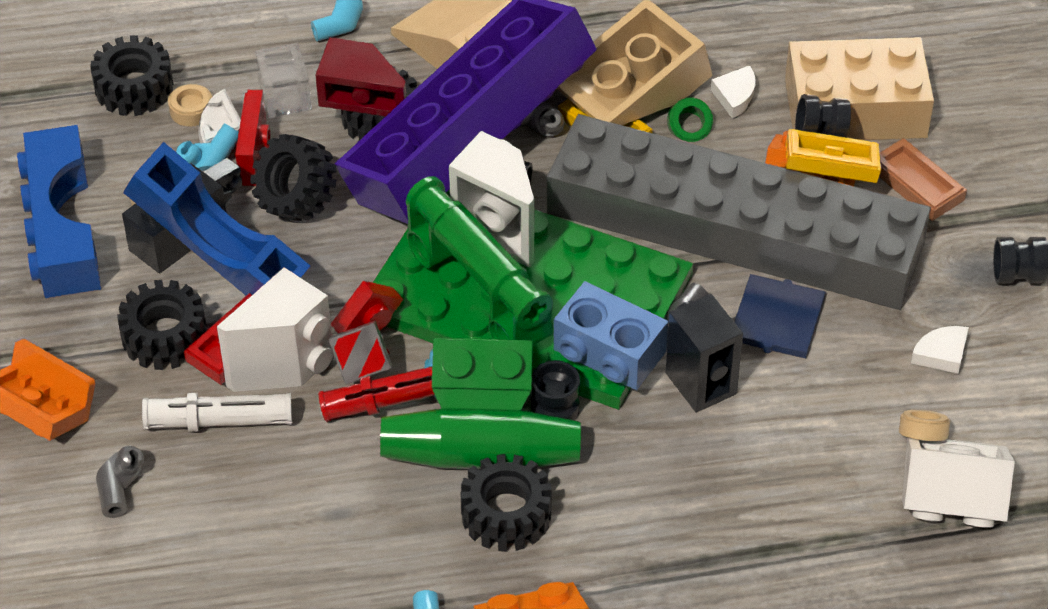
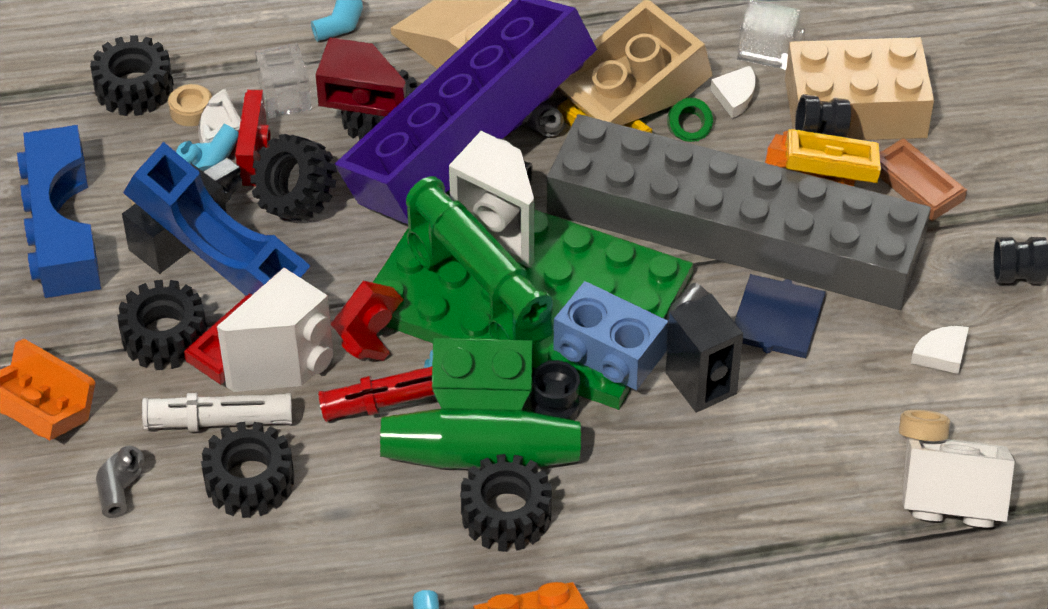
flat silver tile [328,321,392,385] -> none
none -> black tyre [201,422,295,518]
none -> clear brick [737,0,806,70]

